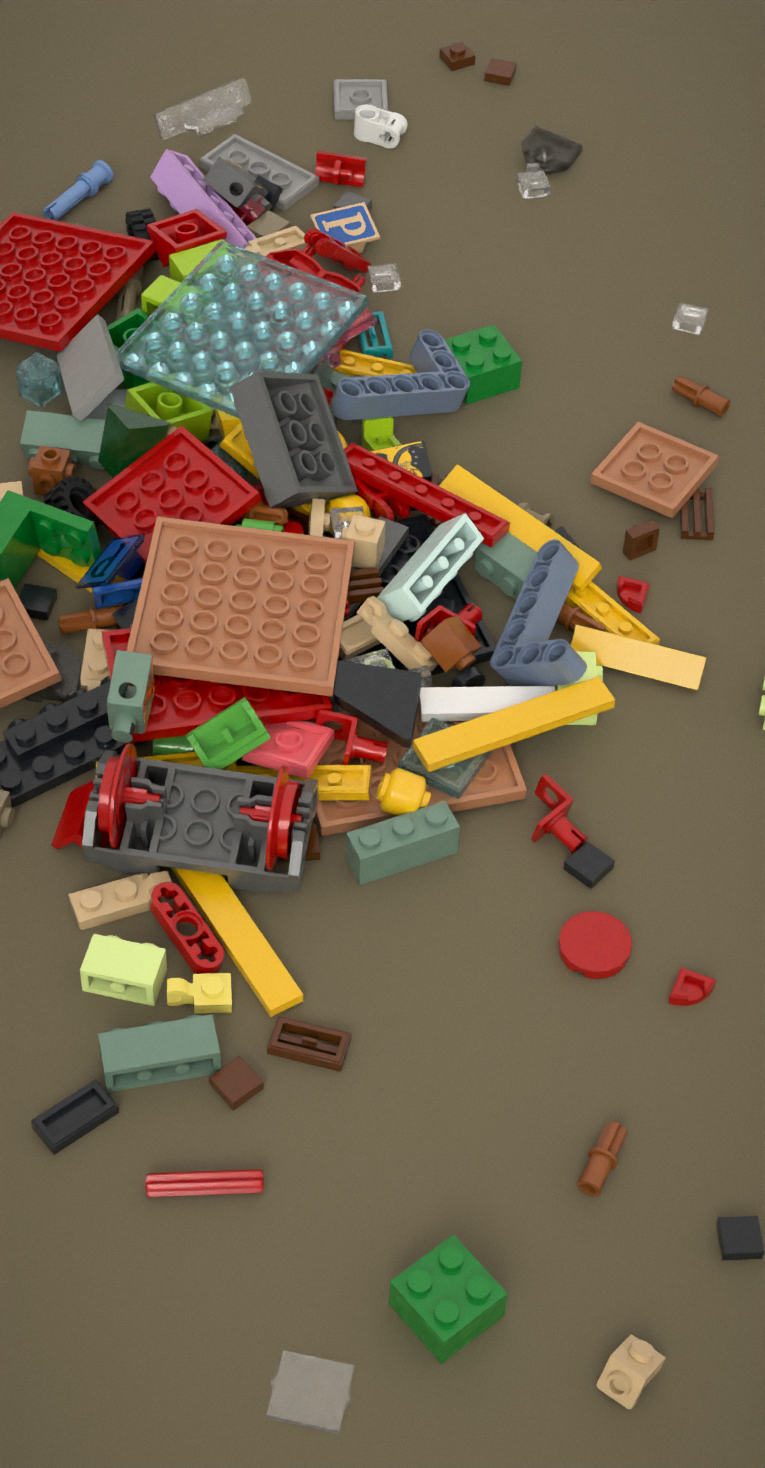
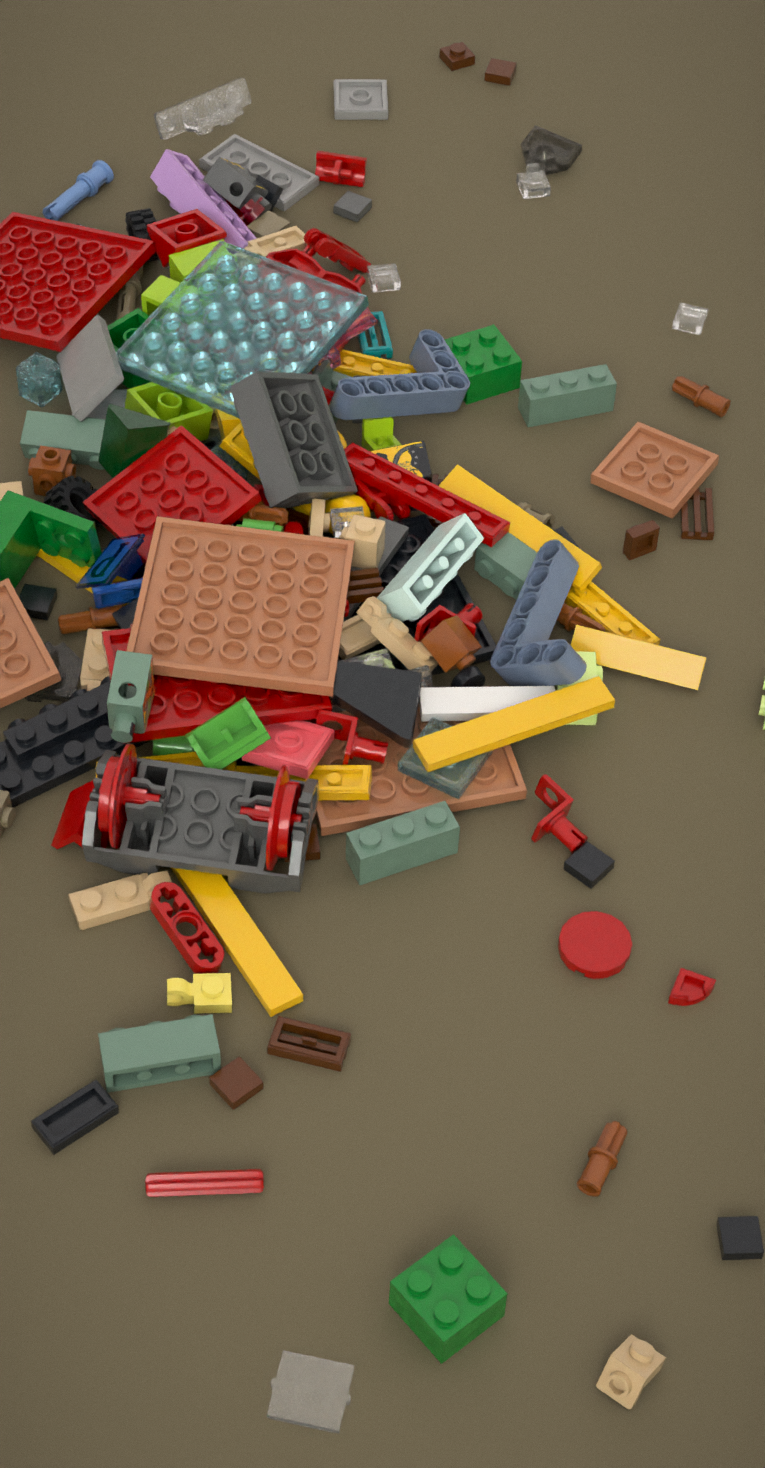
yellowish green brick [80,934,167,1006] -> none
piece [310,202,380,253] -> none
white piece [353,104,408,149] -> none
yellow head [375,768,431,816] -> none
red tile [616,576,650,613] -> none
none -> sand green brick [518,364,617,427]

